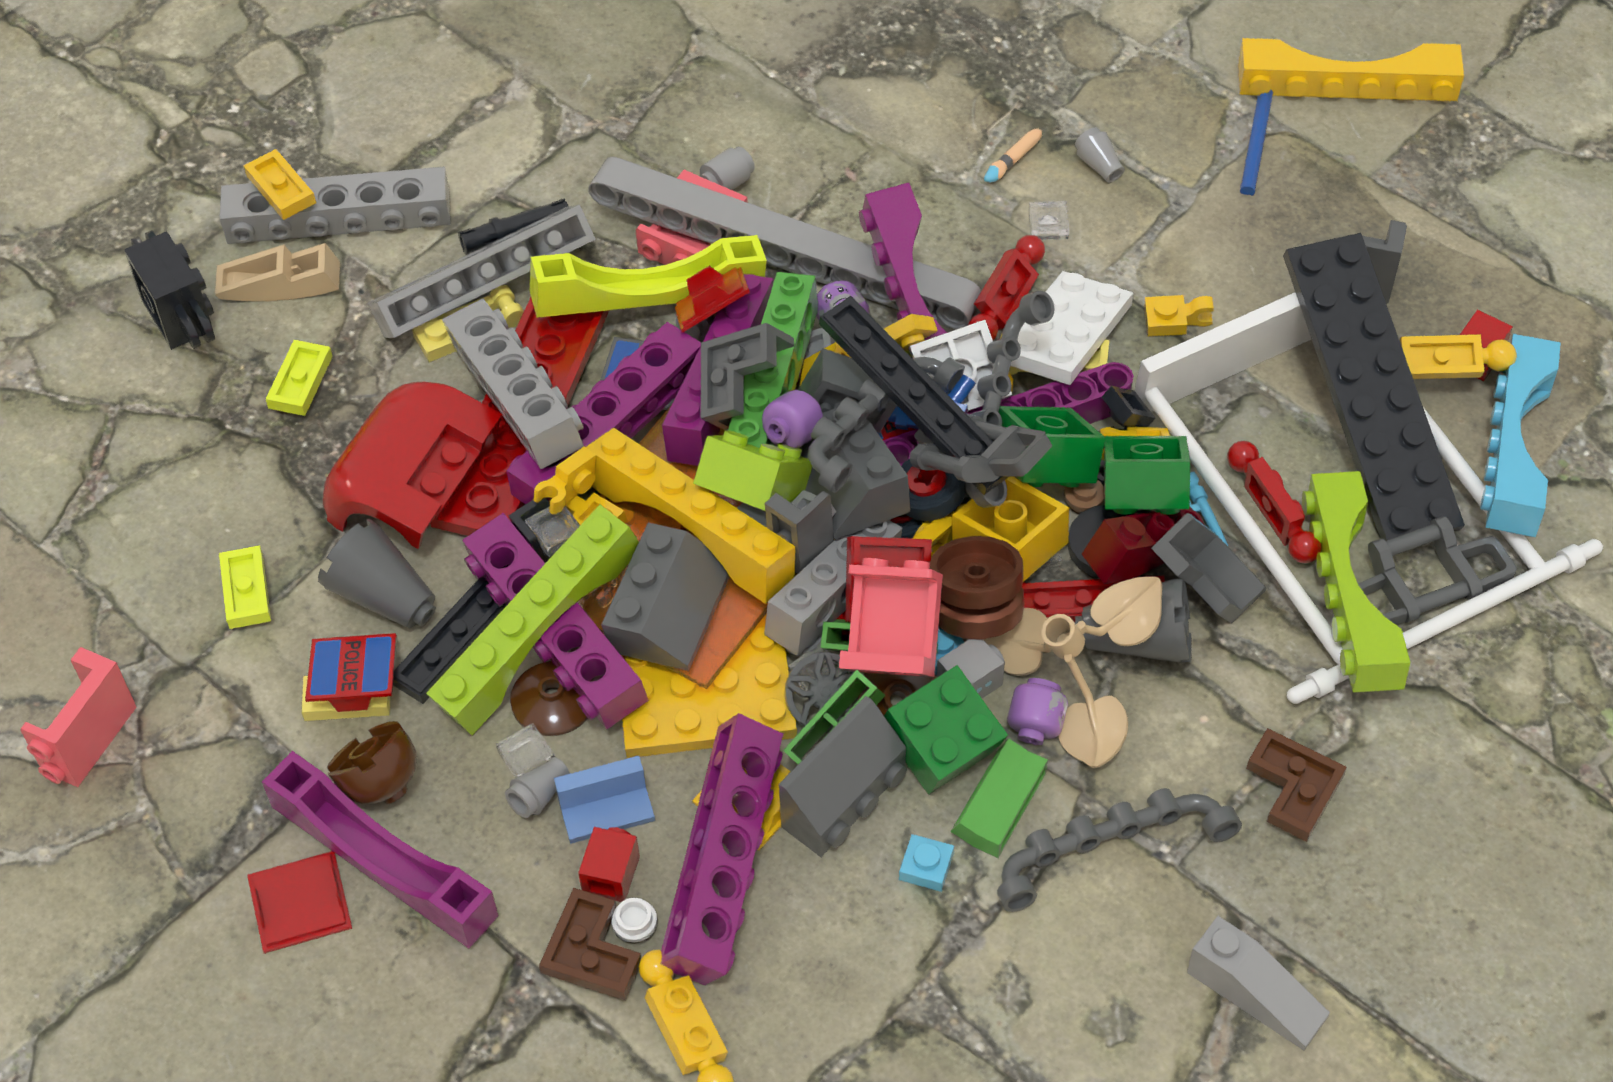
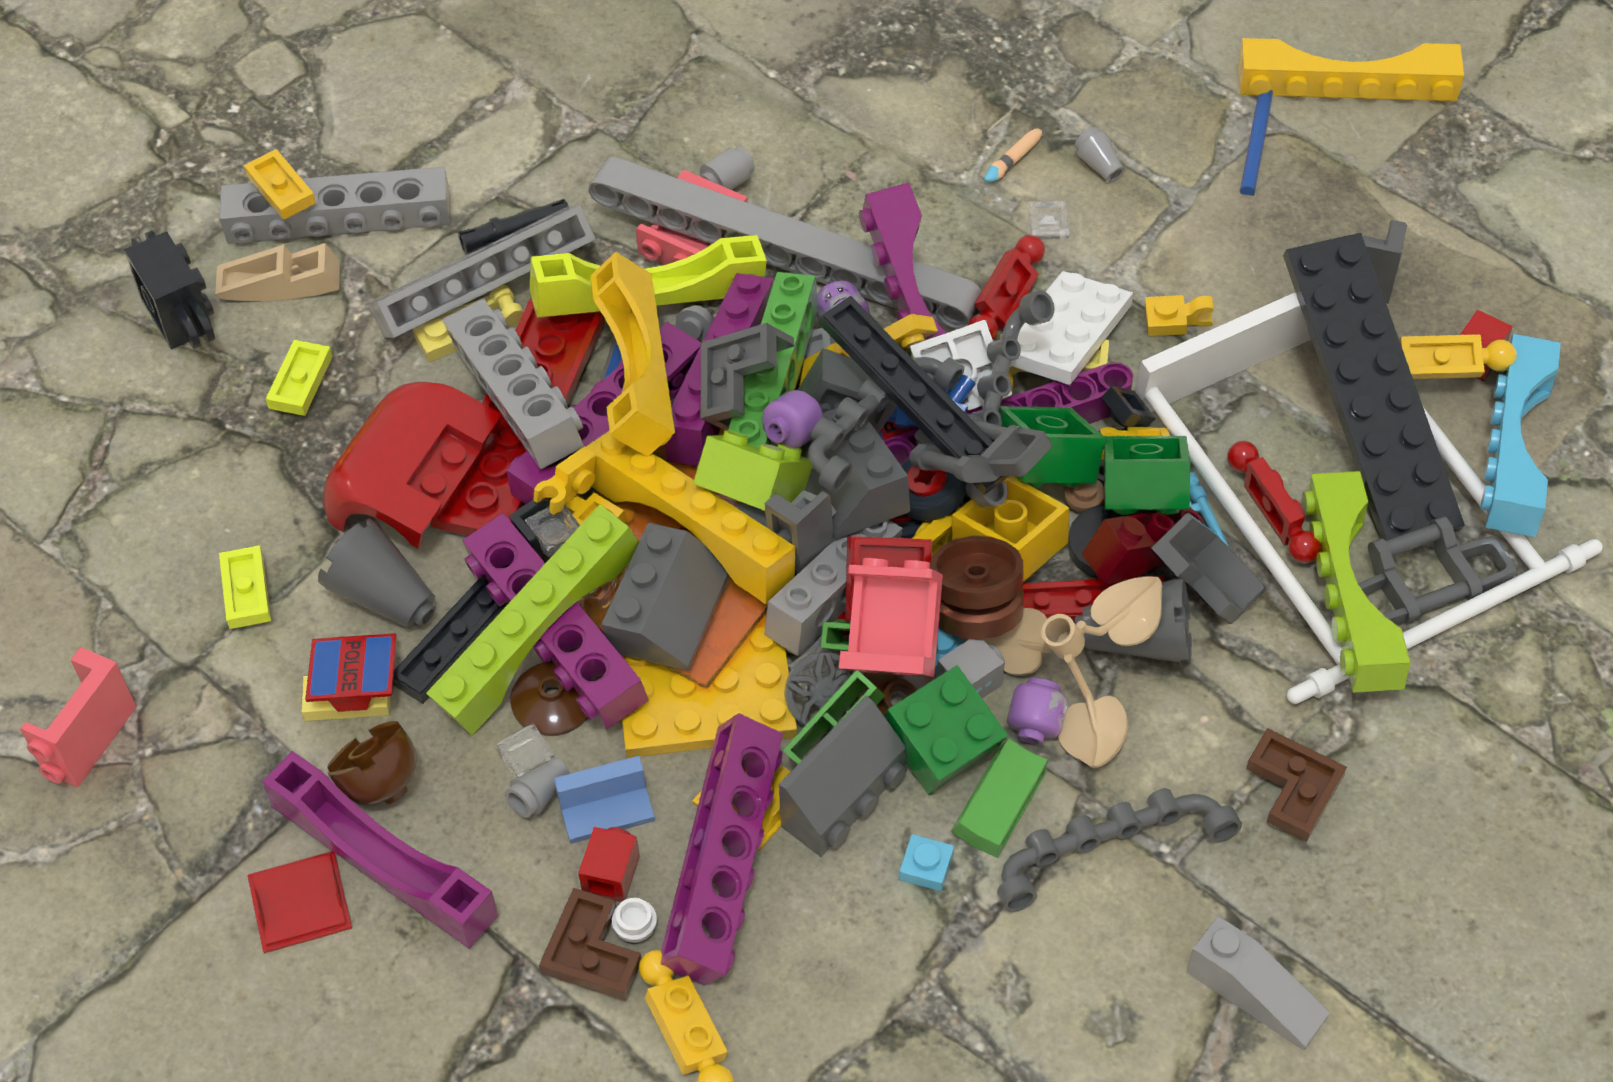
red piece [675,265,750,333] -> none
none -> yellow arch [590,252,675,456]

